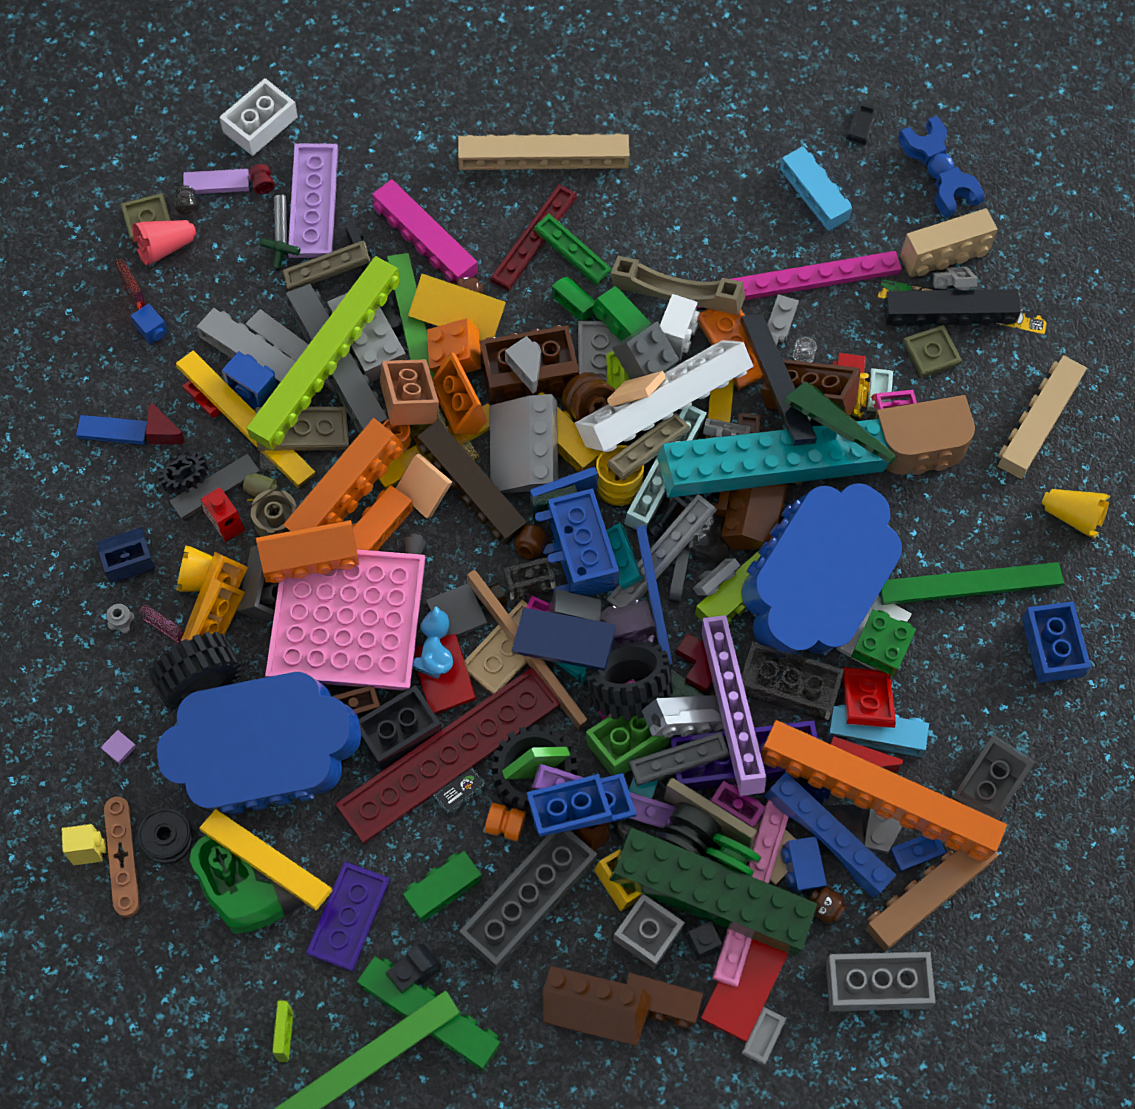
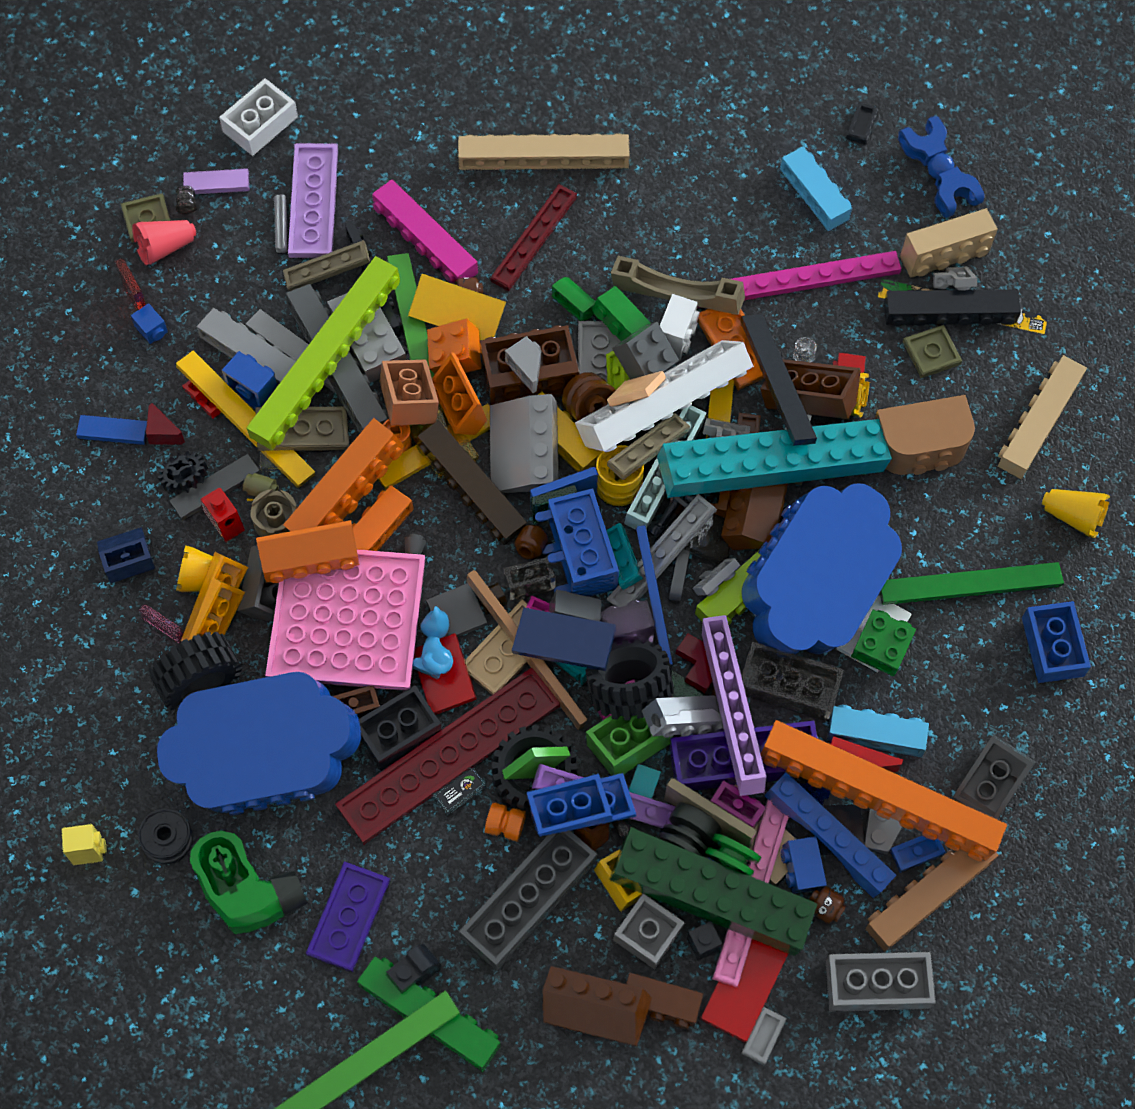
lavender tile [101,730,136,765] -> none
nougat piece [104,797,140,917] -> none
light grey brick [106,604,135,634] -> none
yellow tile [200,809,332,910] -> none
dark red wheel [249,164,275,194] -> none
dark green piece [259,238,301,269] -> none
lime tile [273,1001,294,1062] -> none
light nougat tile [396,454,452,518] -> none
green brick [403,851,482,924] -> none
green tile [534,214,612,286] -> none
dark grey tile [629,732,730,786] -> none
light grey hinge [767,294,799,346] -> none
dark green wedge [783,381,896,464] -> none
red tile [841,667,896,728] -> none
light aqua tile [867,368,893,412] -> none
dark pink tile [871,390,917,410] -> none

